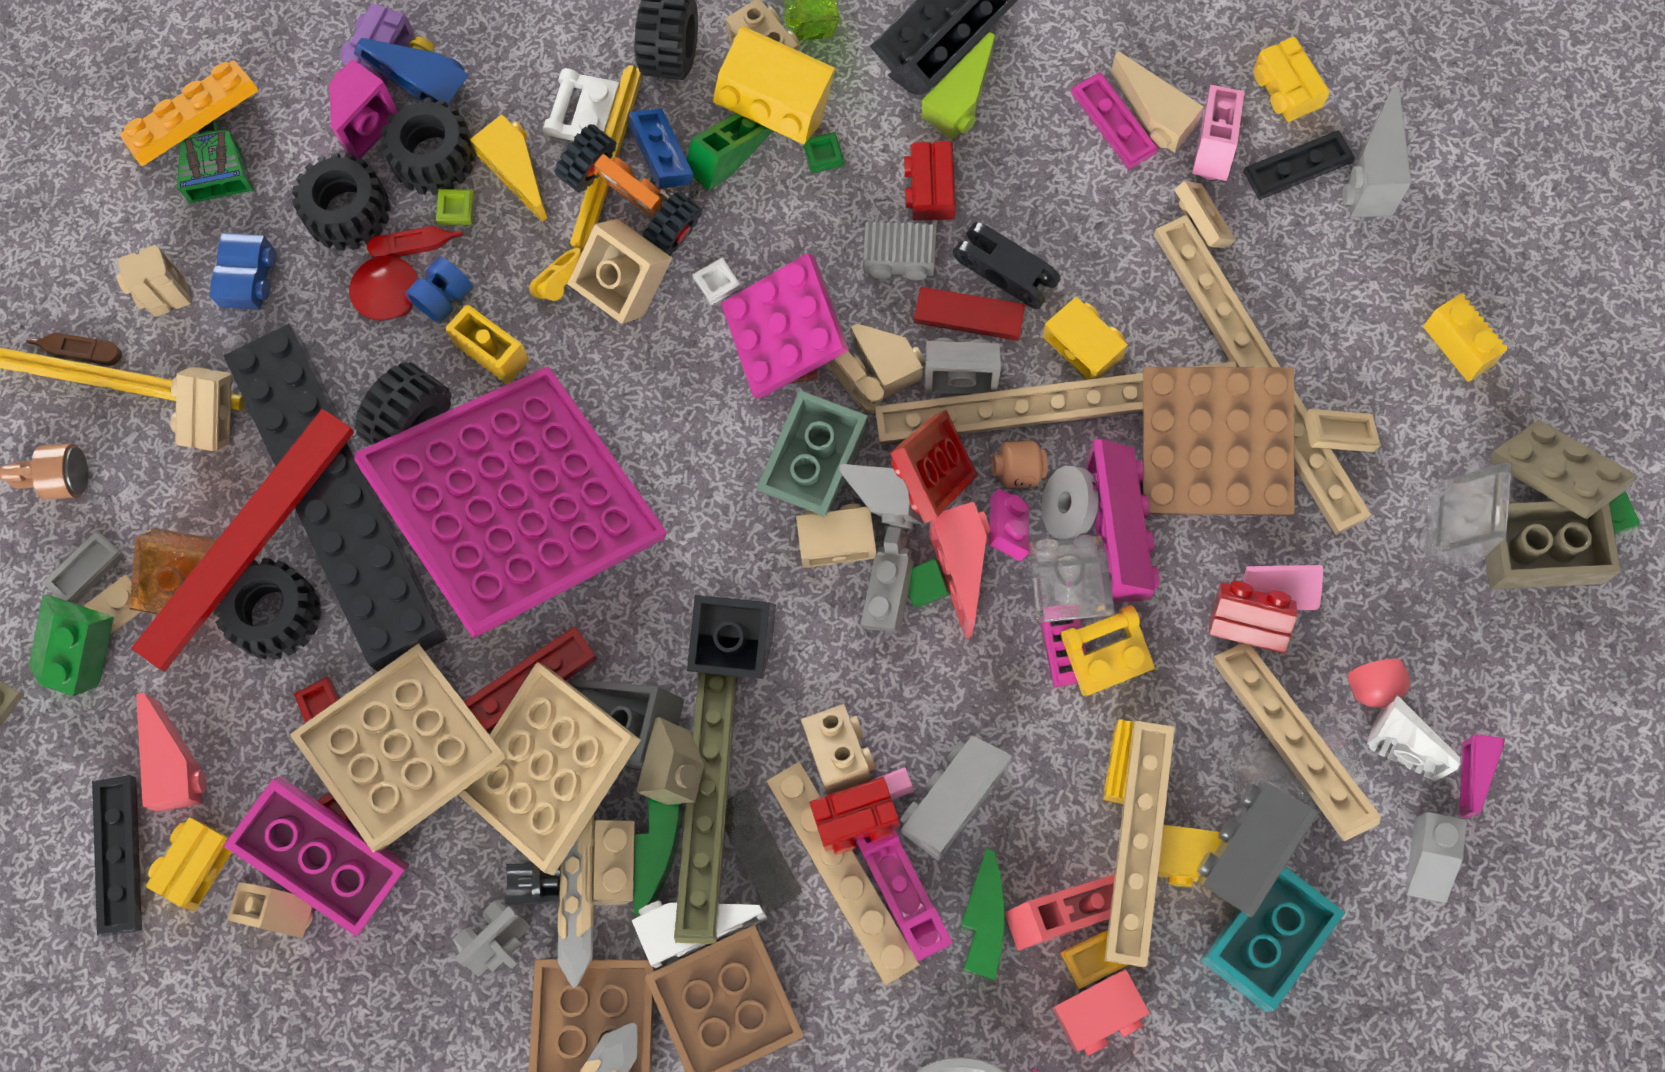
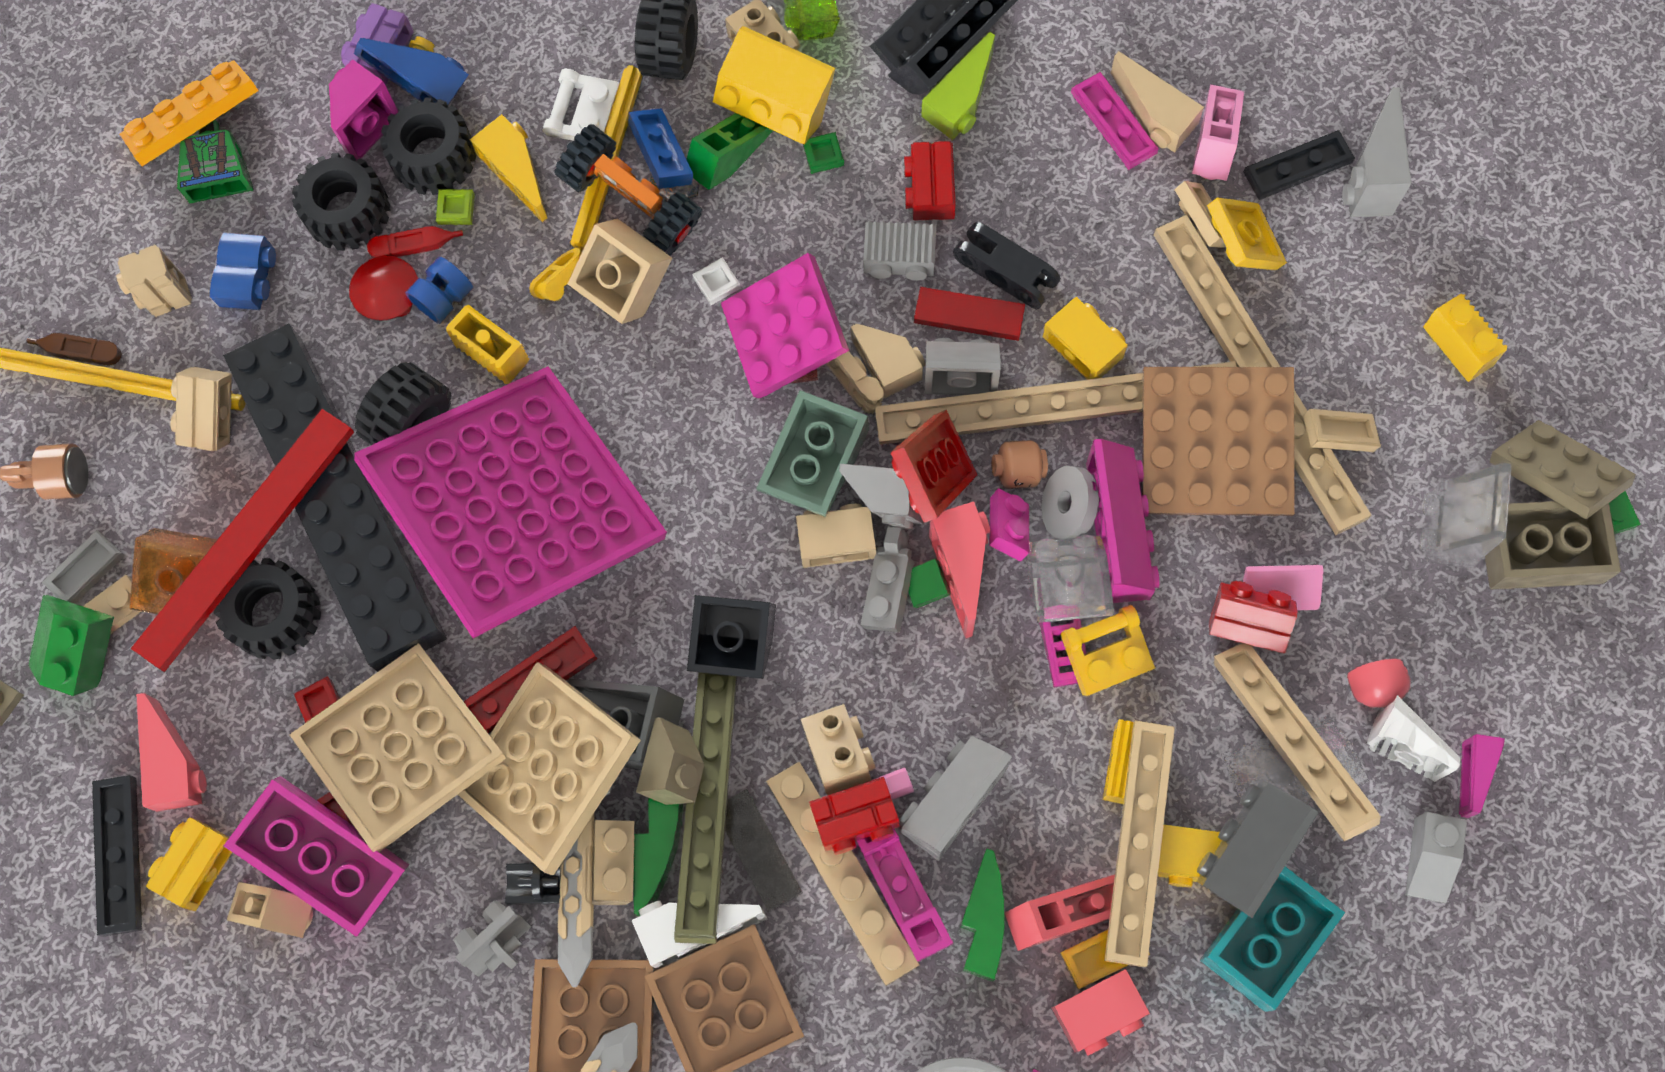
yellow brick [1253,36,1330,122] -> none
none -> yellow plate [1207,197,1287,270]

